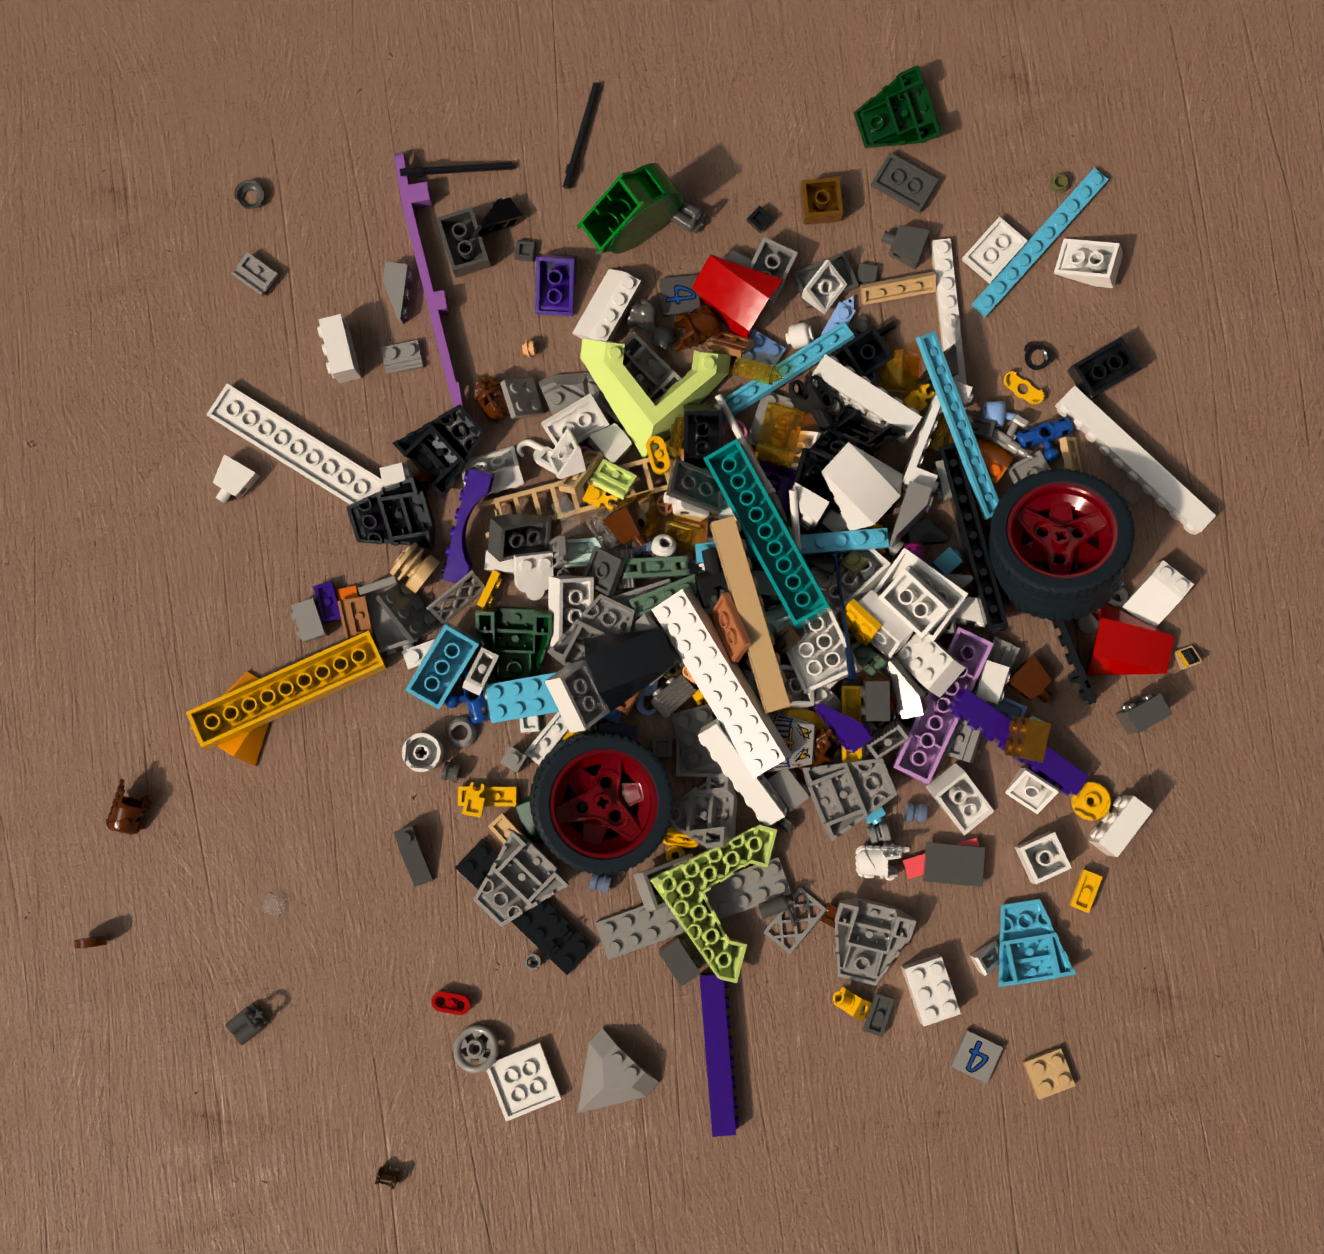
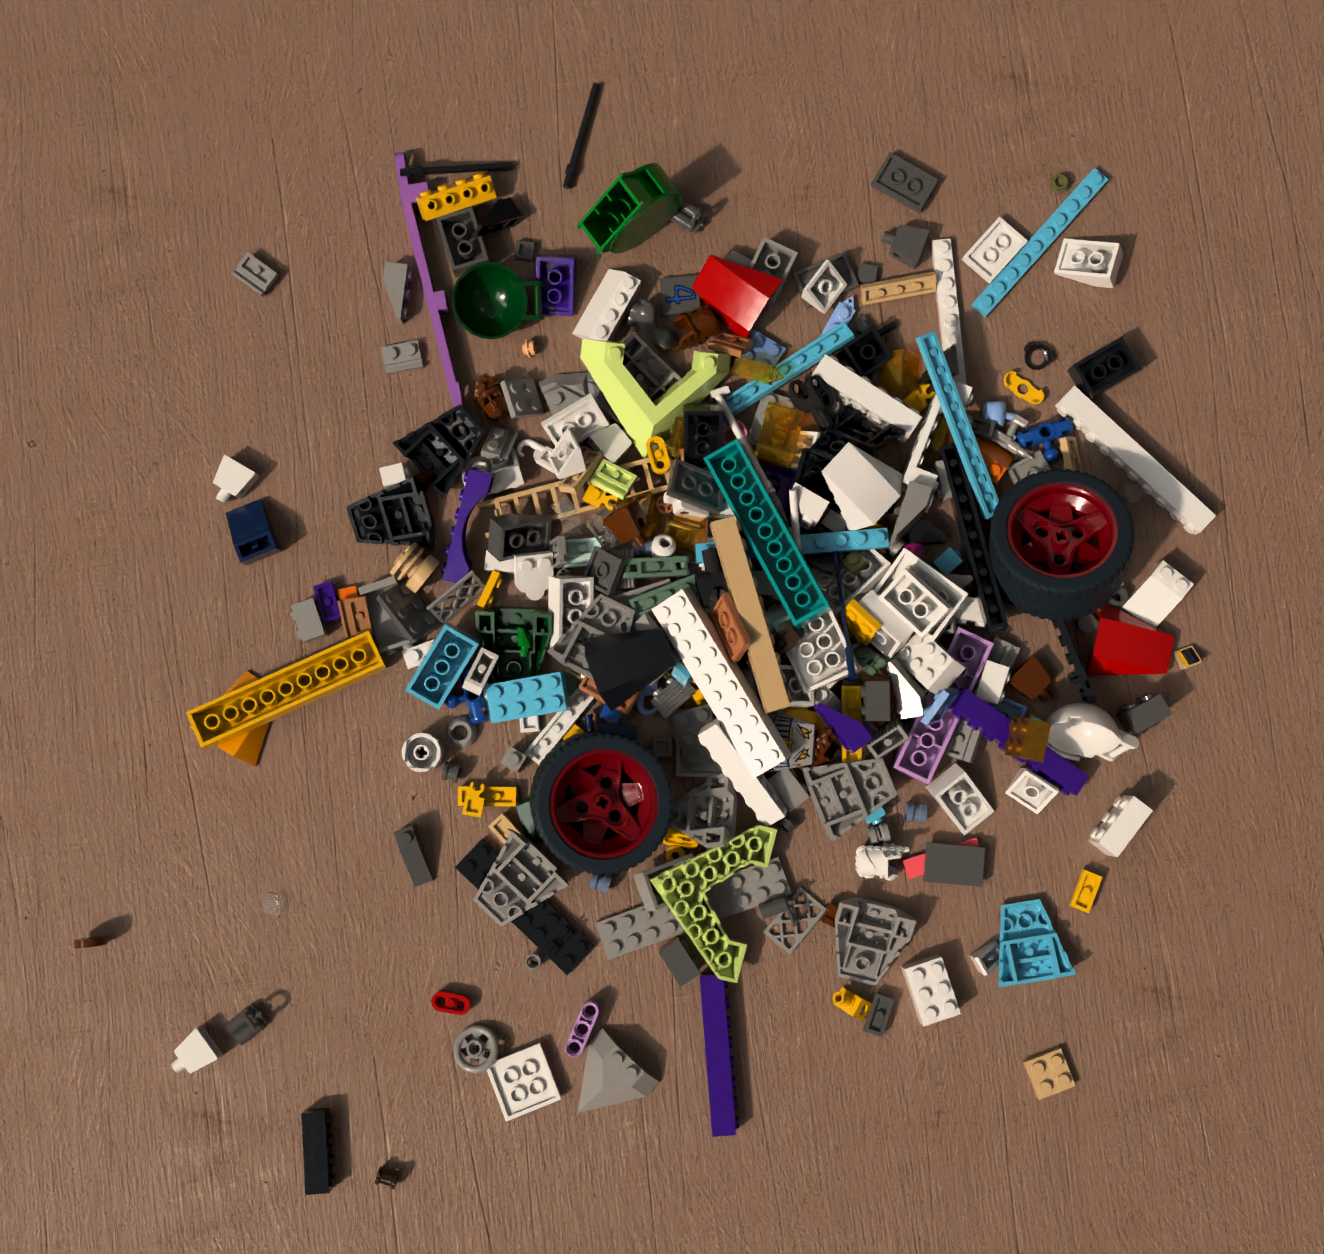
reddish brown helmet [106,779,152,835] -> none
white plate [206,384,384,504] -> none
dark grey piece [234,180,264,209] -> none
white brick [317,314,361,383] -> none
white brick [545,660,610,733] -> none
black plate [747,205,773,233] -> none
white head [785,322,814,349] -> none
pearl gold brick [800,177,843,225] -> none
dark green wedge [854,65,942,148] -> none
light grey tile [950,1029,1003,1084] -> none
white brick [1015,831,1072,884] -> none
yellow plate [1071,782,1111,821] -> none
none -> white torso [171,1025,223,1073]
none -> dark blue slope [226,499,282,566]
none -> black brick [301,1108,336,1195]
none -> yellow brick [416,172,497,221]
none -> dark green windscreen [452,262,545,339]
none -> light grey plate [481,426,518,463]
none -> green bar [517,627,532,657]
none -> lavender beam [565,999,600,1057]
none -> medium azure tile [671,662,692,687]
none -> white tile [710,386,730,403]
none -> medium blue plate [921,687,960,726]
none -> white windscreen [1046,703,1139,762]

